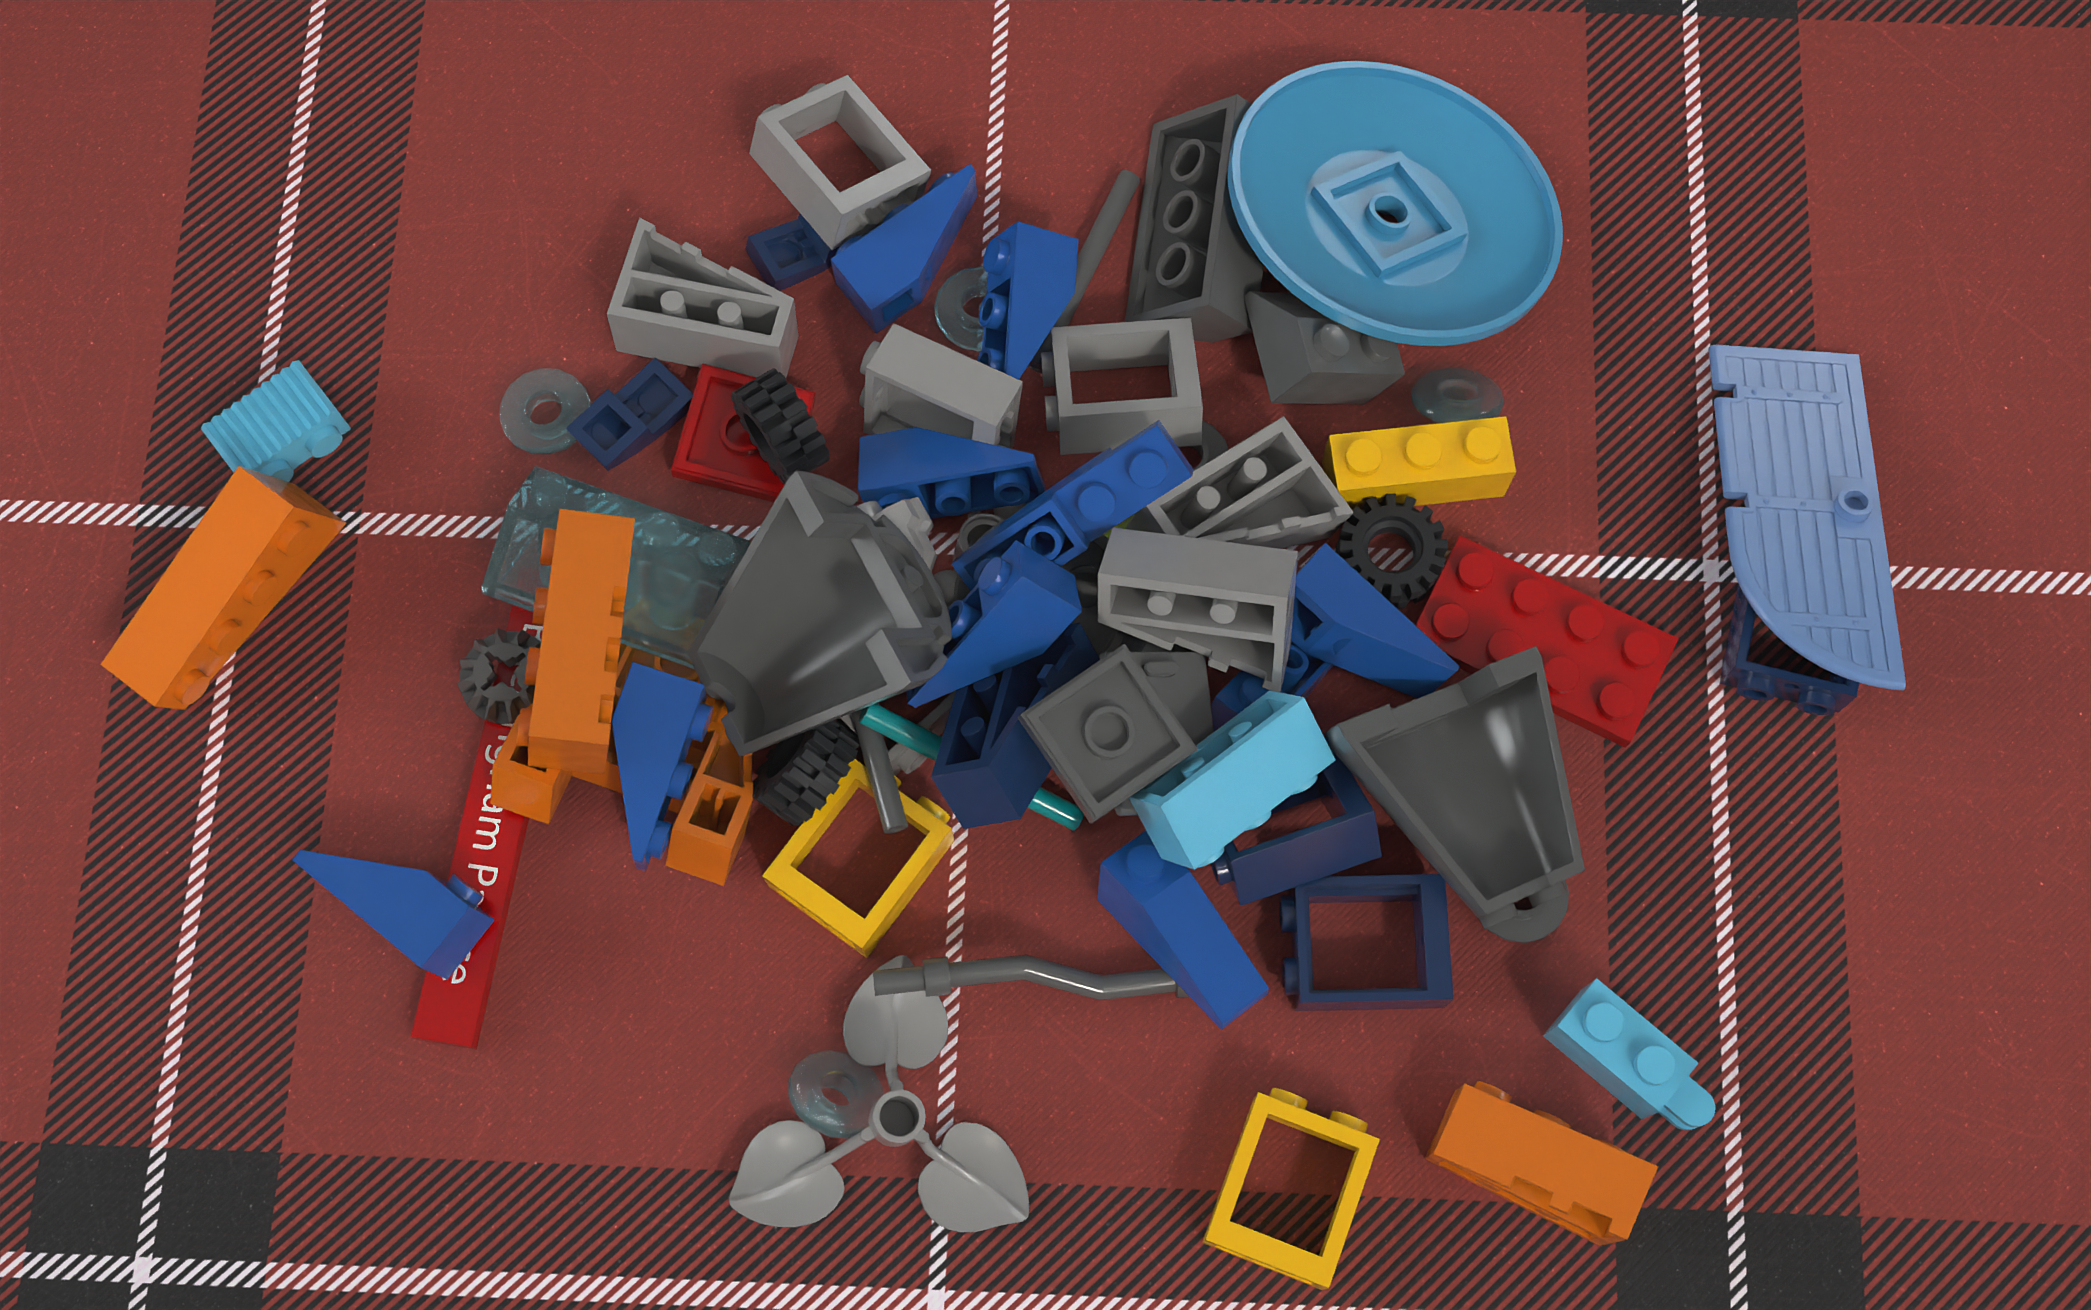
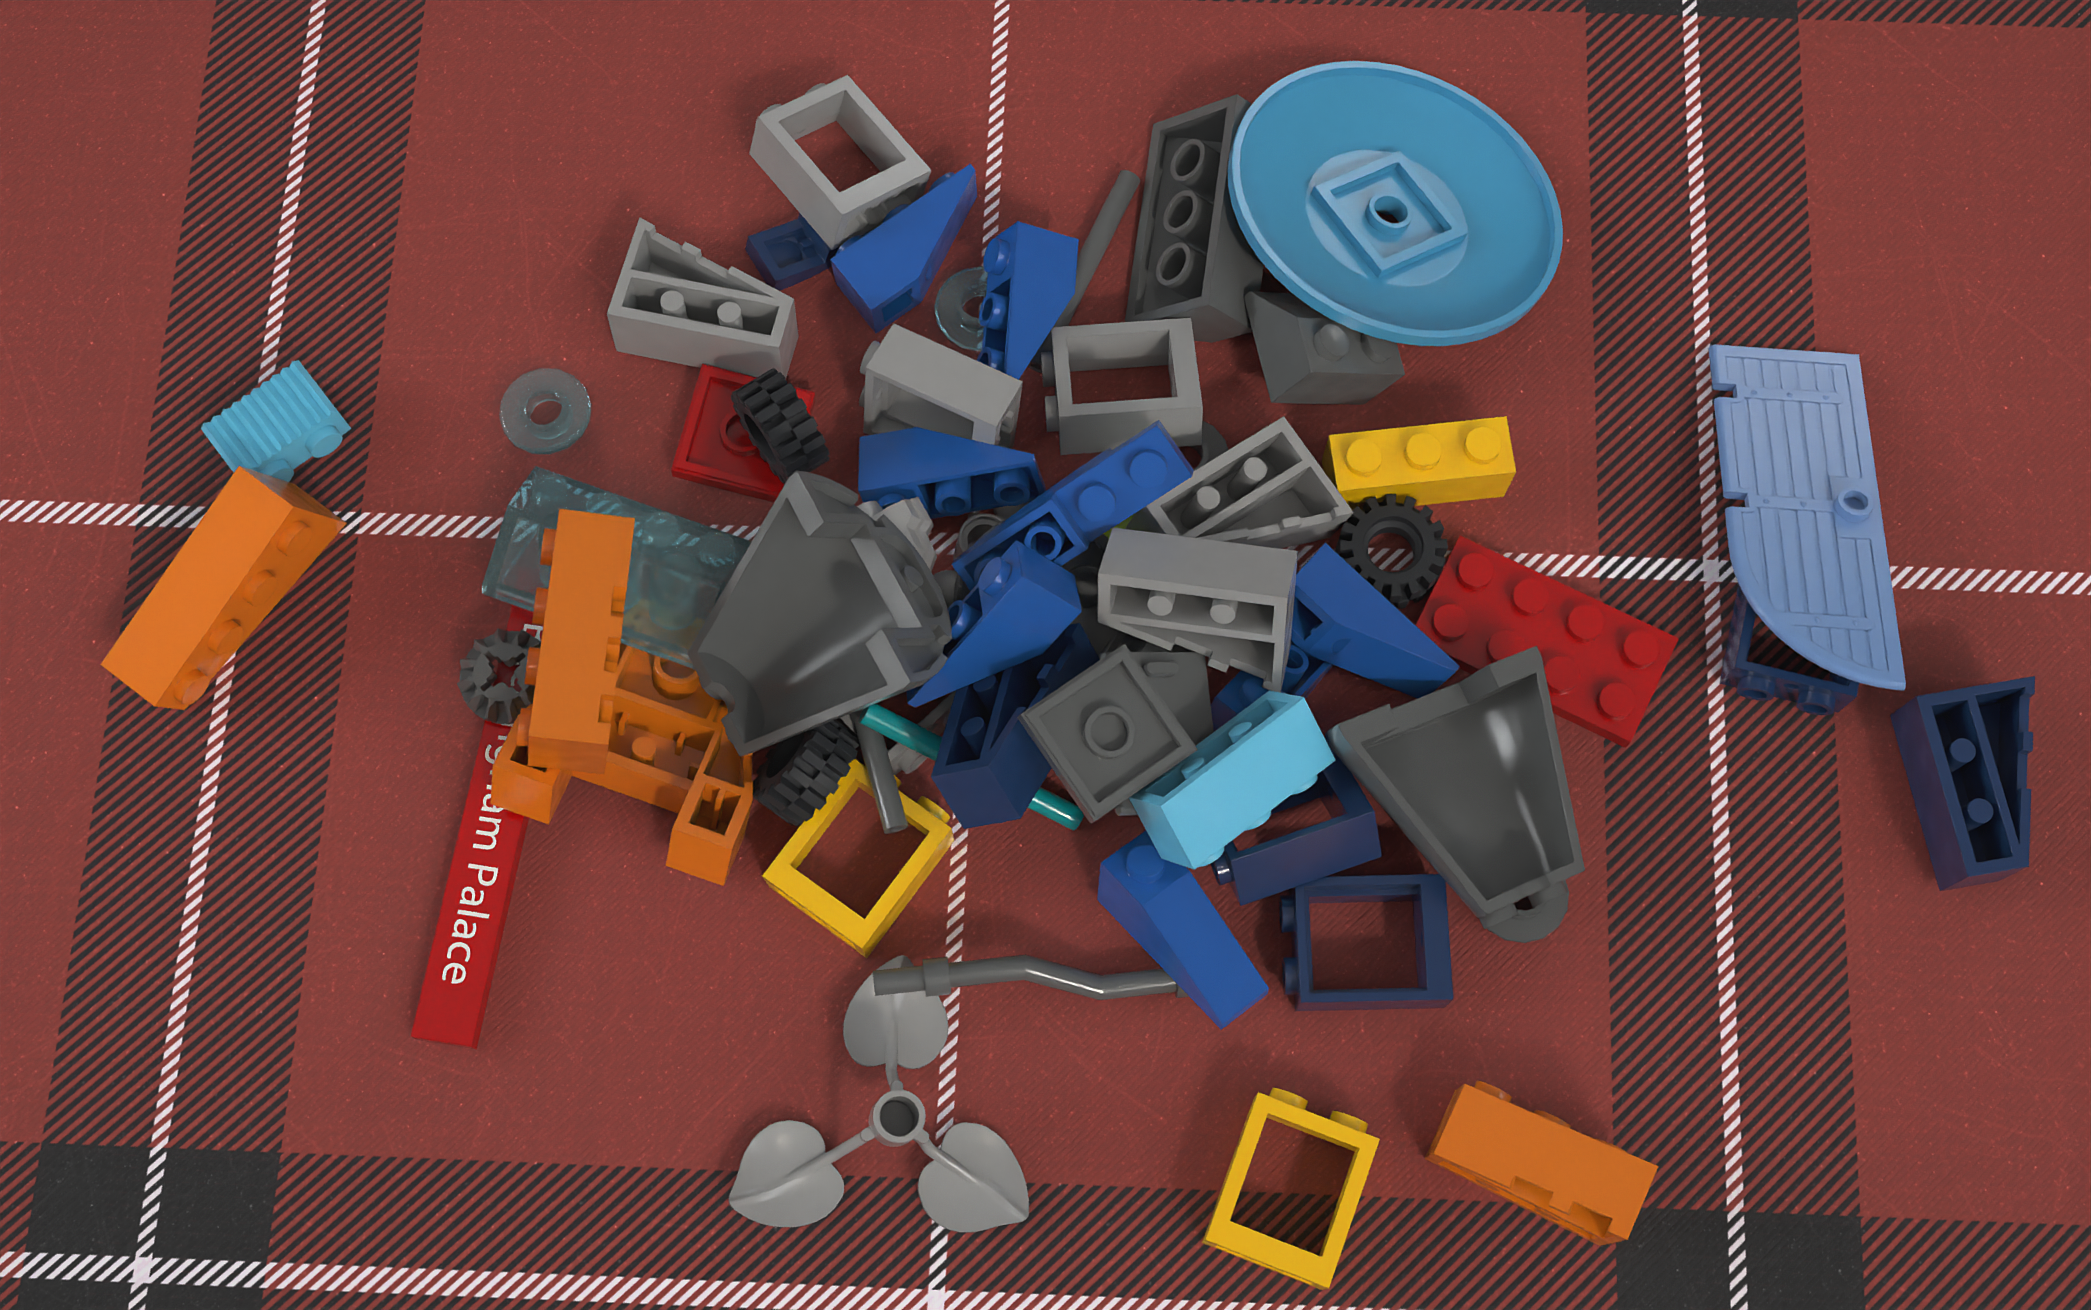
blue slope [292,850,495,980] -> none
dark blue slope [566,358,693,471] -> none
blue slope [612,662,713,872] -> none
clear light blue piece [788,1050,884,1139] -> none
clear light blue piece [1411,368,1504,423] -> none
medium azure brick [1543,978,1715,1130] -> none
none -> dark blue wedge [1890,676,2035,891]

